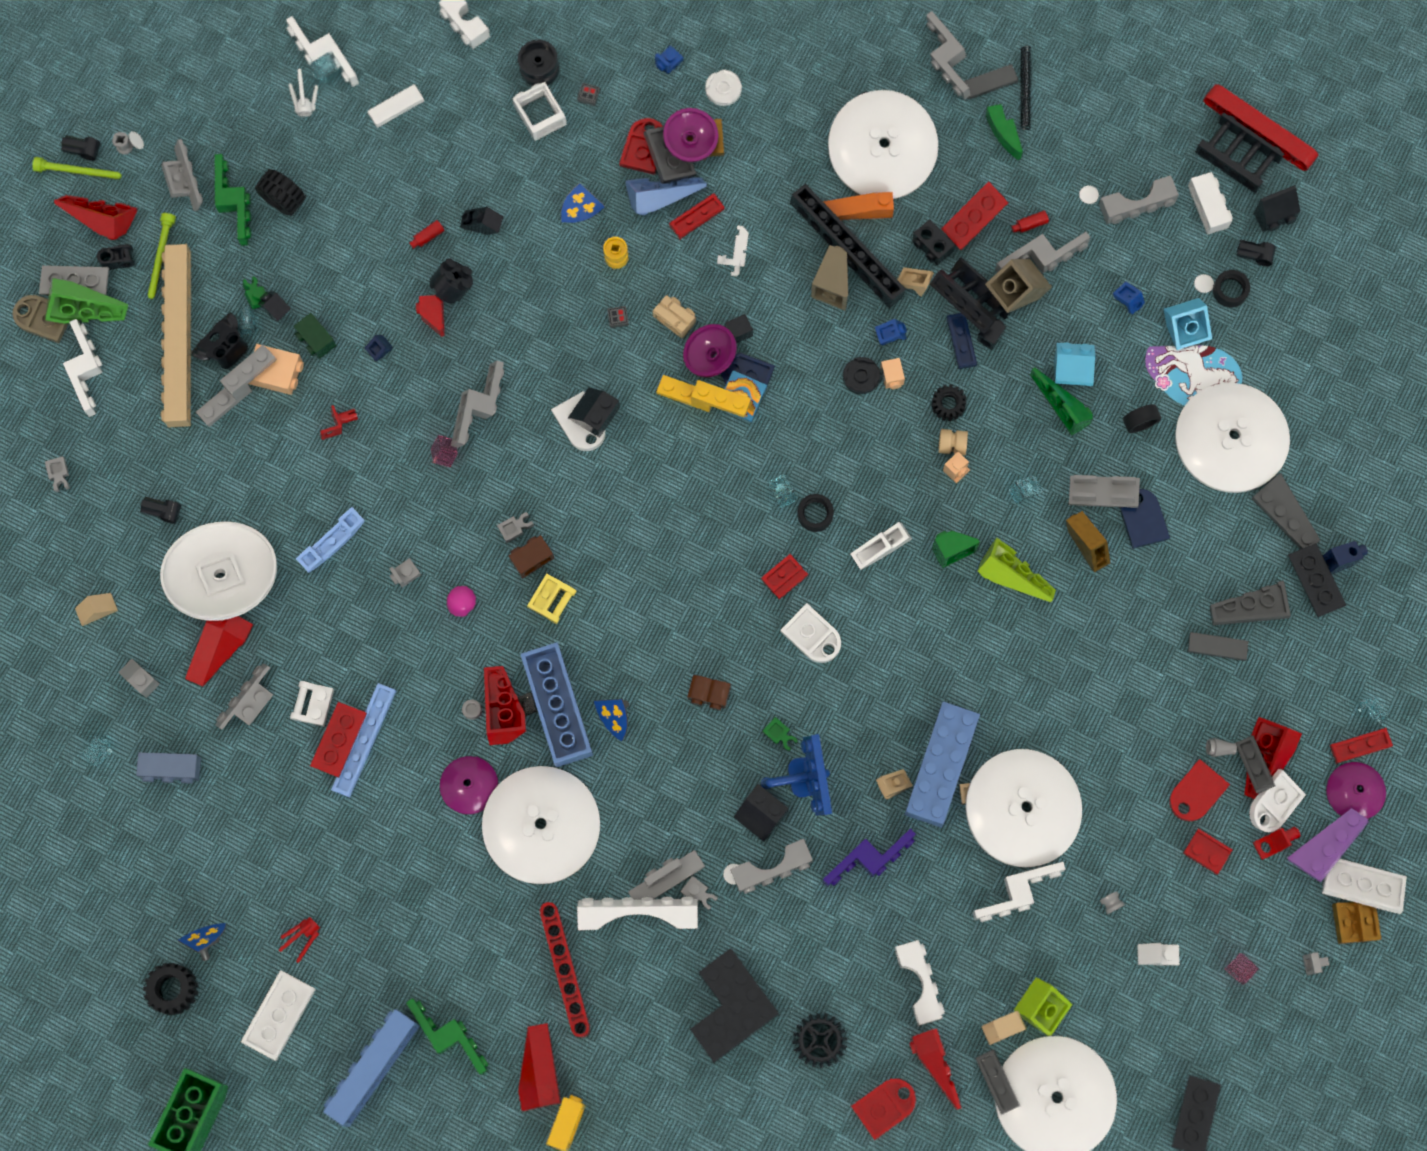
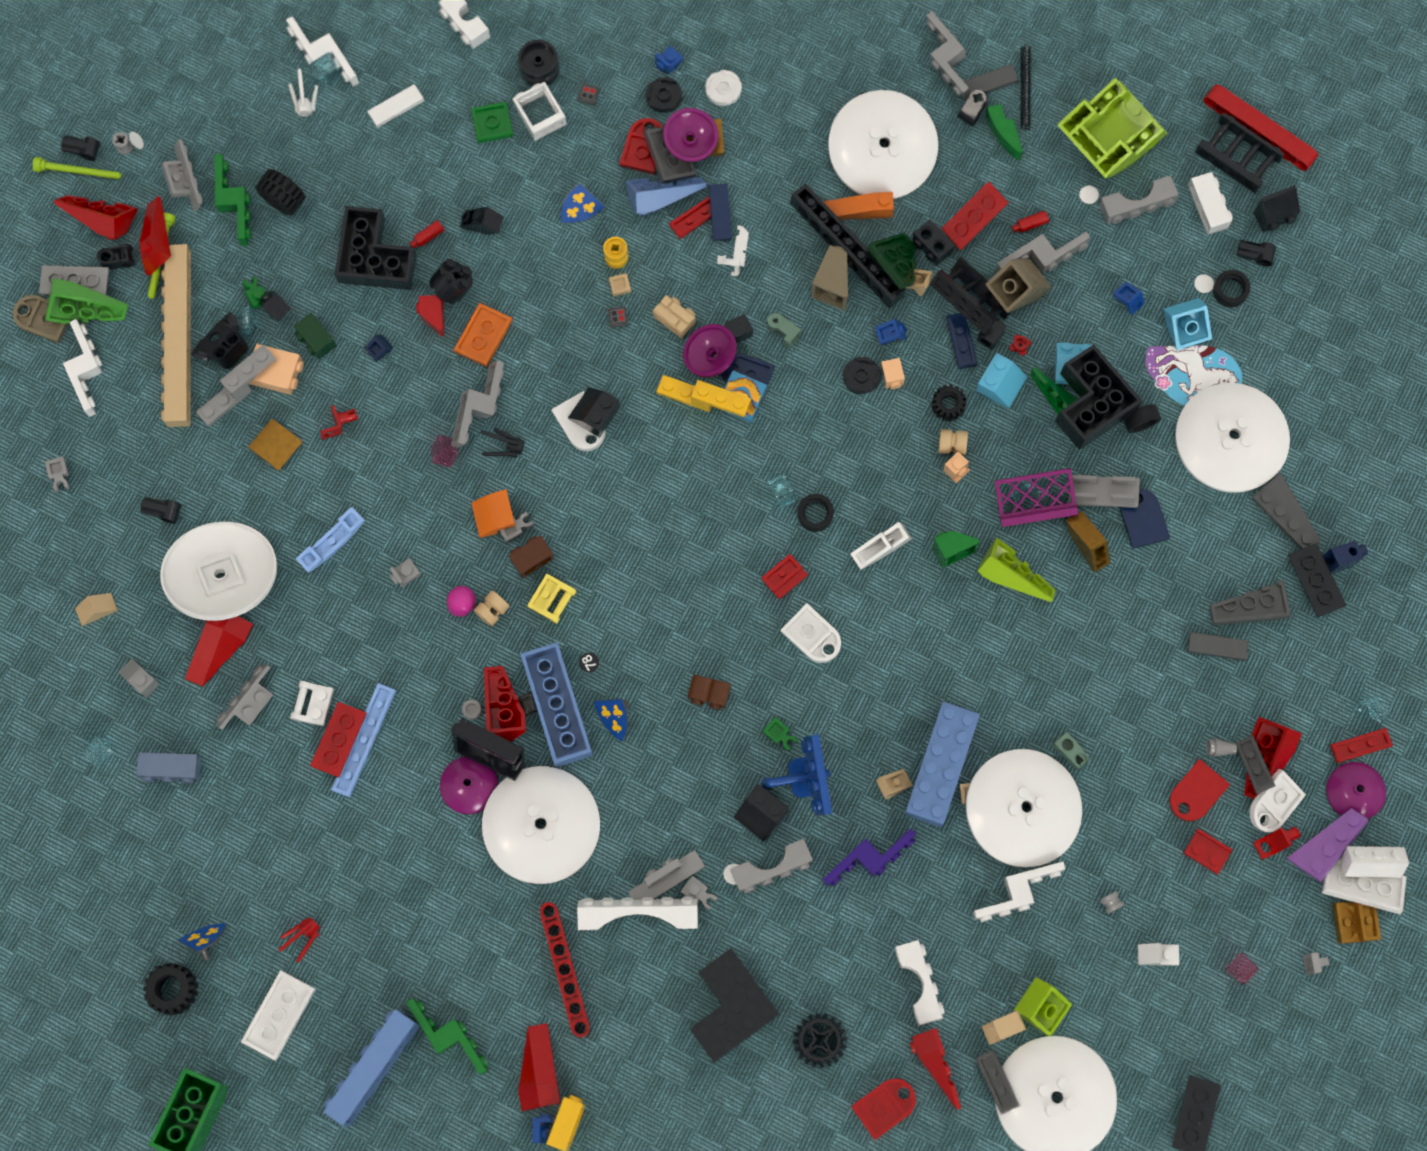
none -> red wedge [139,196,171,276]
none -> pearl gold slope [248,419,302,471]
none -> black brick [335,206,416,290]
none -> black door [451,717,525,781]
none -> orange tile [454,303,513,367]
none -> green tile [471,101,514,144]
none -> orange slope [471,489,516,538]
none -> tan wheel [473,590,510,627]
none -> black plant [481,428,524,458]
none -> blue bracket [532,1114,556,1143]
none -> black sticker [579,653,599,672]
none -> tan tile [609,273,631,297]
none -> black tile [646,77,682,113]
none -> dark blue tile [709,184,732,241]
none -> sand green leg [767,313,801,349]
none -> dark green plate [866,232,916,289]
none -> piece [957,90,988,127]
none -> medium azure slope [976,353,1027,409]
none -> magenta fence [994,468,1078,527]
none -> red plate [1009,335,1031,356]
none -> sand green leg [1051,732,1090,770]
none -> black brick [1055,344,1143,450]
none -> lime slope [1057,78,1168,179]
none -> white brick [1340,846,1409,877]

